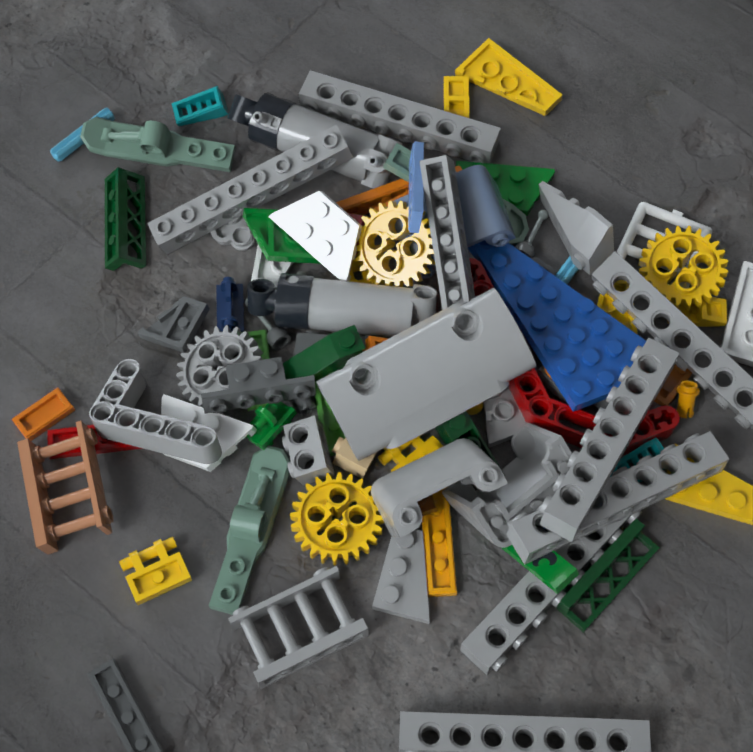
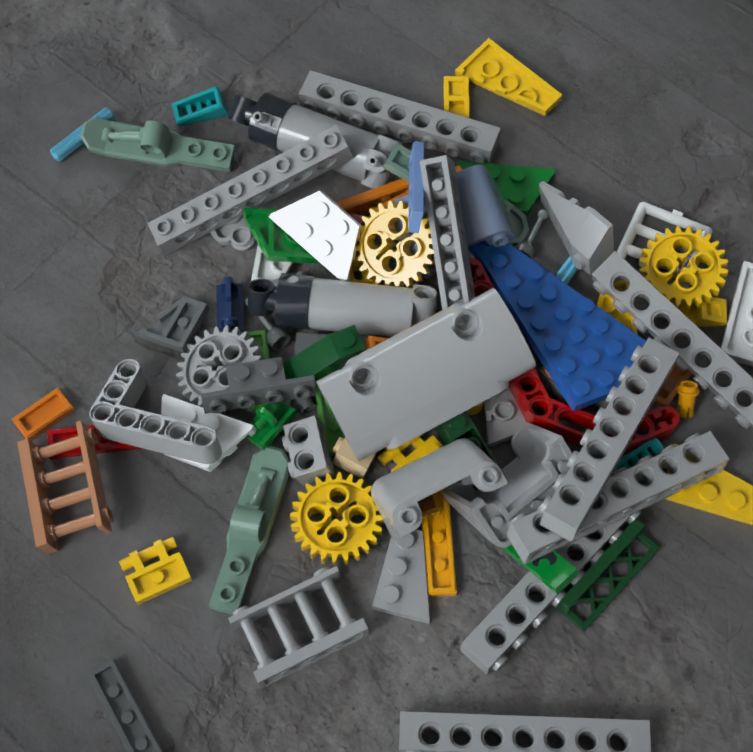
dark green fence [105,167,146,271] -> none

